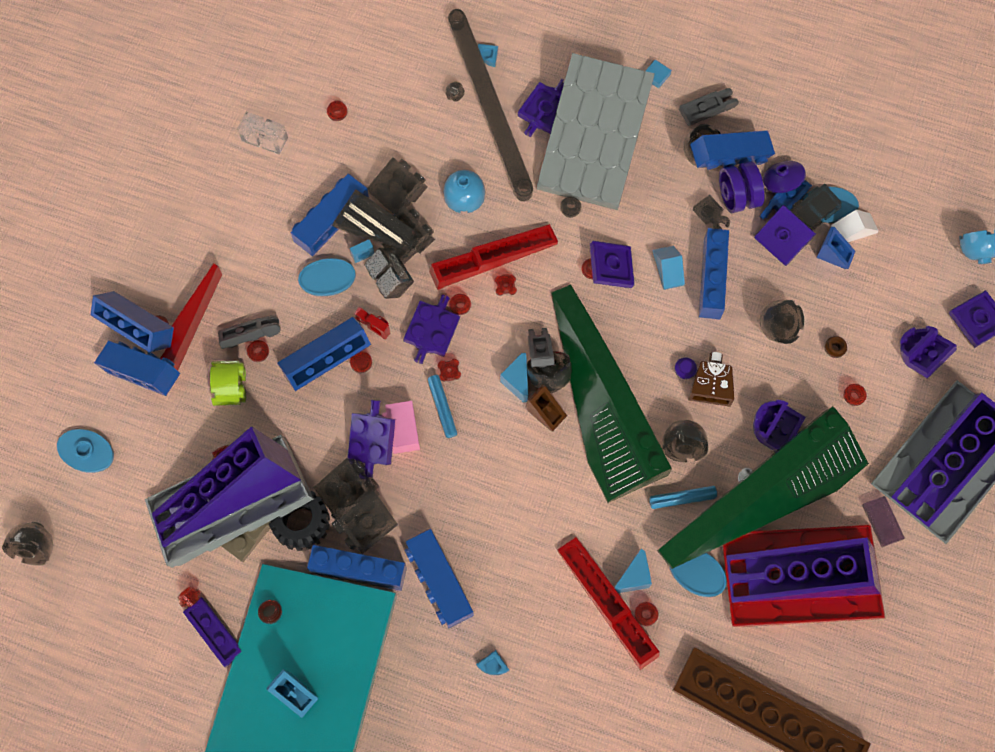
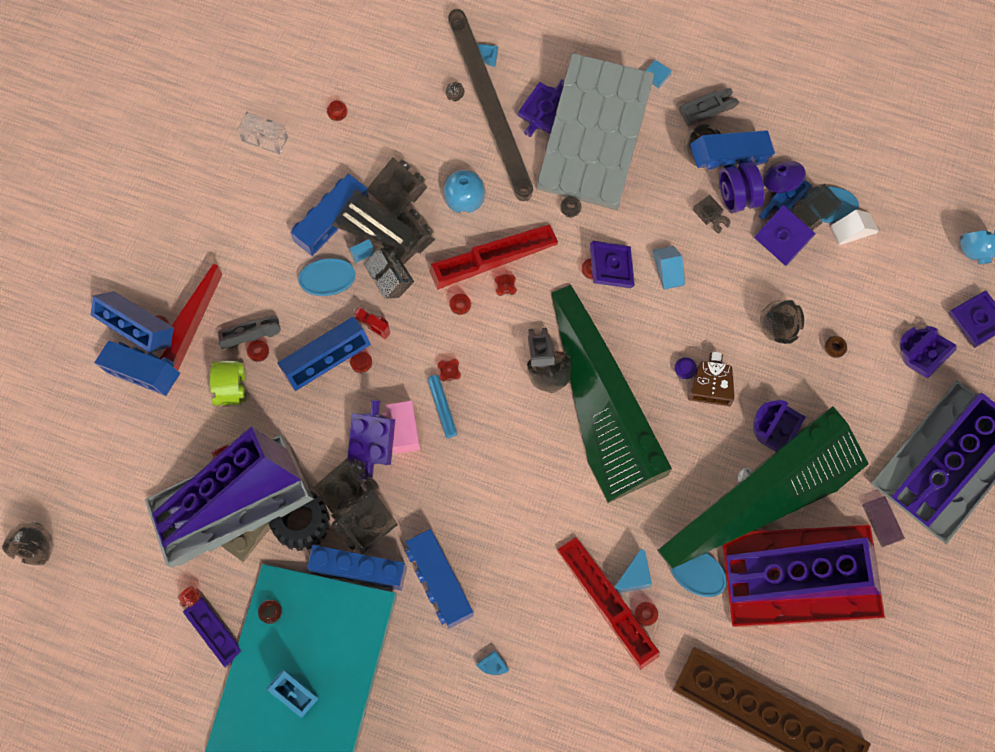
dark azure piece [57,429,114,473] -> none
dark purple plate [403,295,461,364] -> none
dark azure slope [500,353,528,402] -> none
reddish brown slope [527,385,567,432] -> none
dark azure axle [649,486,717,509] -> none
clear smoke cylinder [663,420,708,462] -> none
blue brick [699,228,729,320] -> none
blue slope [816,227,856,269] -> none
clear red plate [843,384,867,406] -> none

